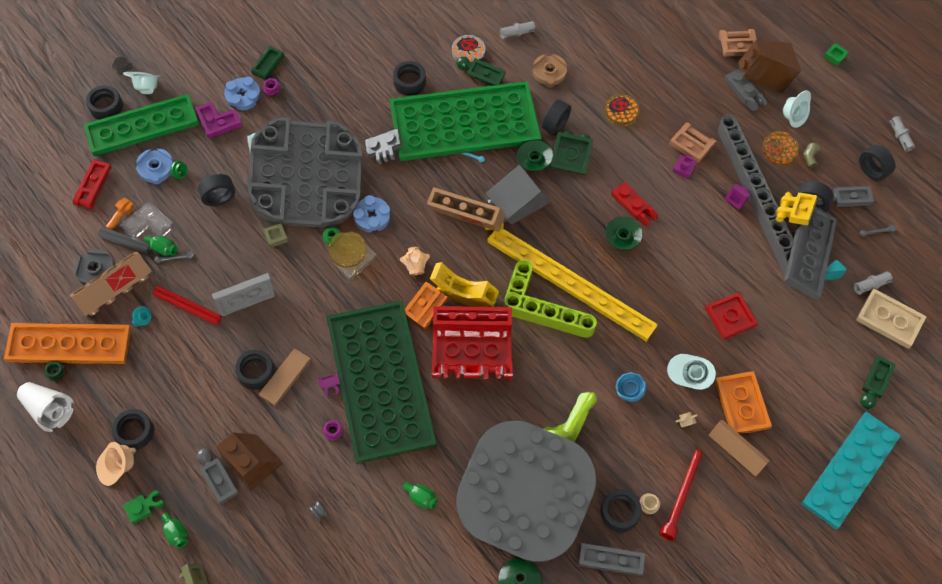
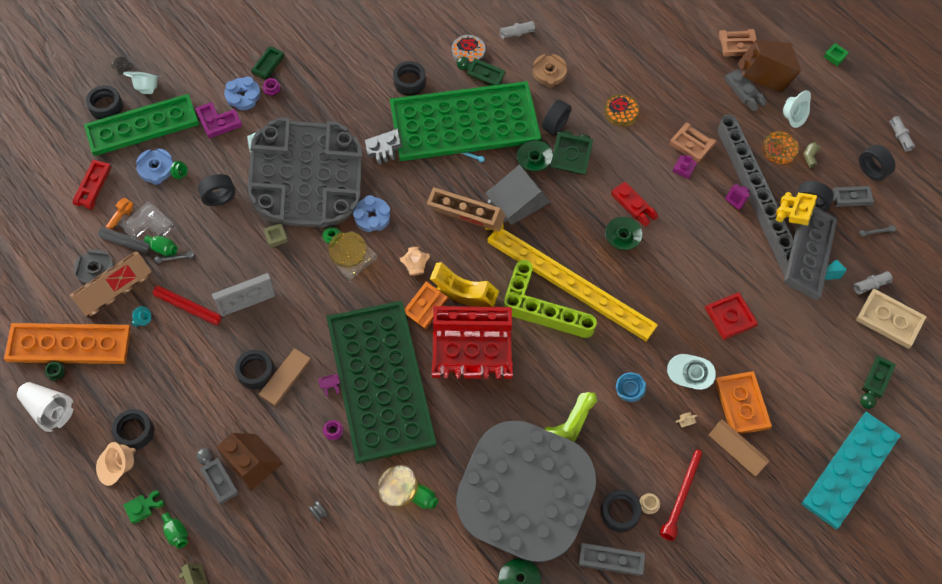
none -> clear yellow tile [378,465,418,507]

